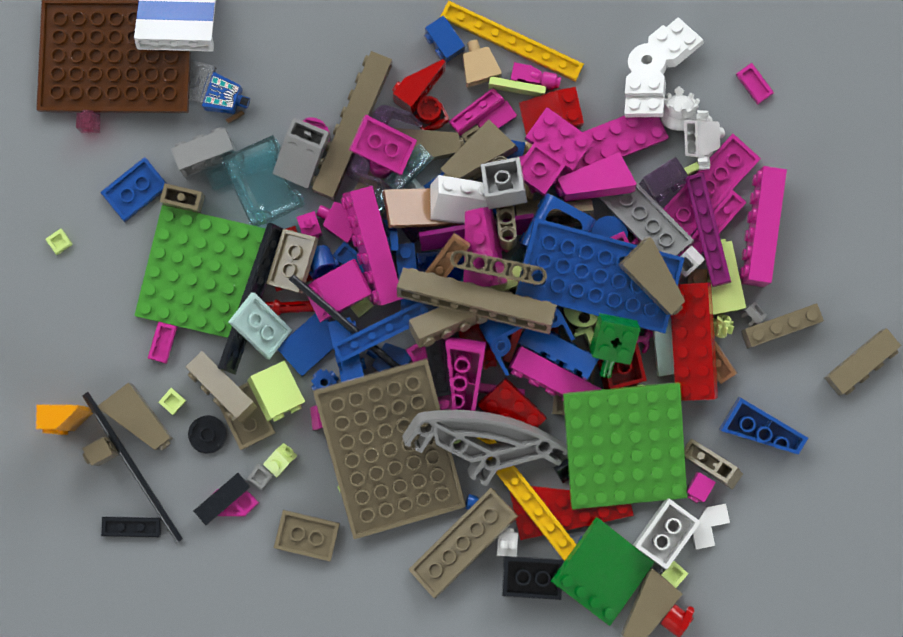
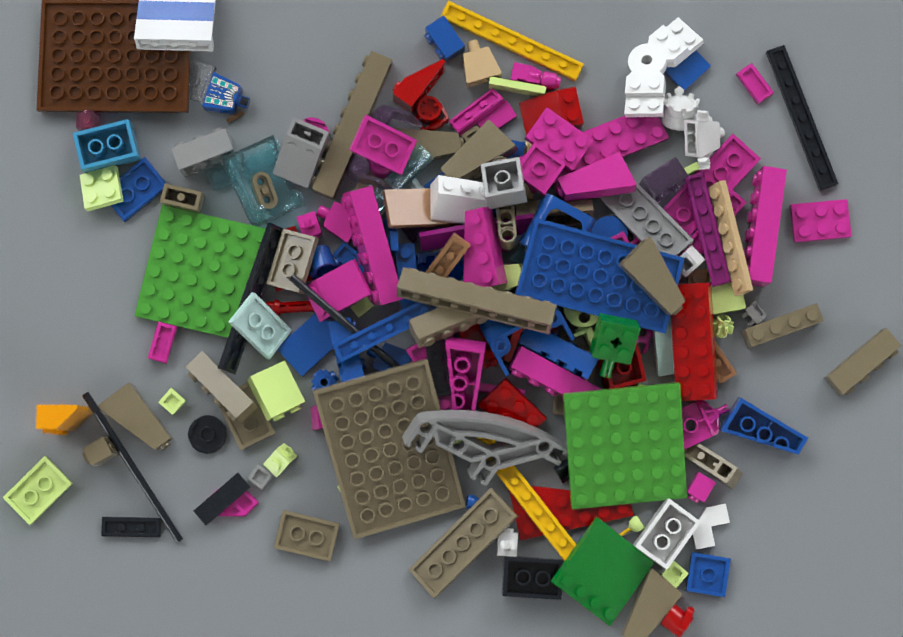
yellowish green tile [45,228,73,255] -> none
dark tan beam [450,250,547,285] -> none
none -> yellowish green plate [2,456,73,525]
none -> dark azure brick [72,119,141,173]
none -> yellowish green plate [80,165,123,212]
none -> dark tan plate [250,172,278,210]
none -> yellowish green hinge [619,515,645,536]
none -> blue tile [665,50,711,91]
none -> dark pink plate [682,400,730,450]
none -> blue plate [686,552,731,597]
none -> tan plate [708,181,753,296]
none -> black tile [766,45,838,192]
none -> dark pink plate [789,199,852,243]

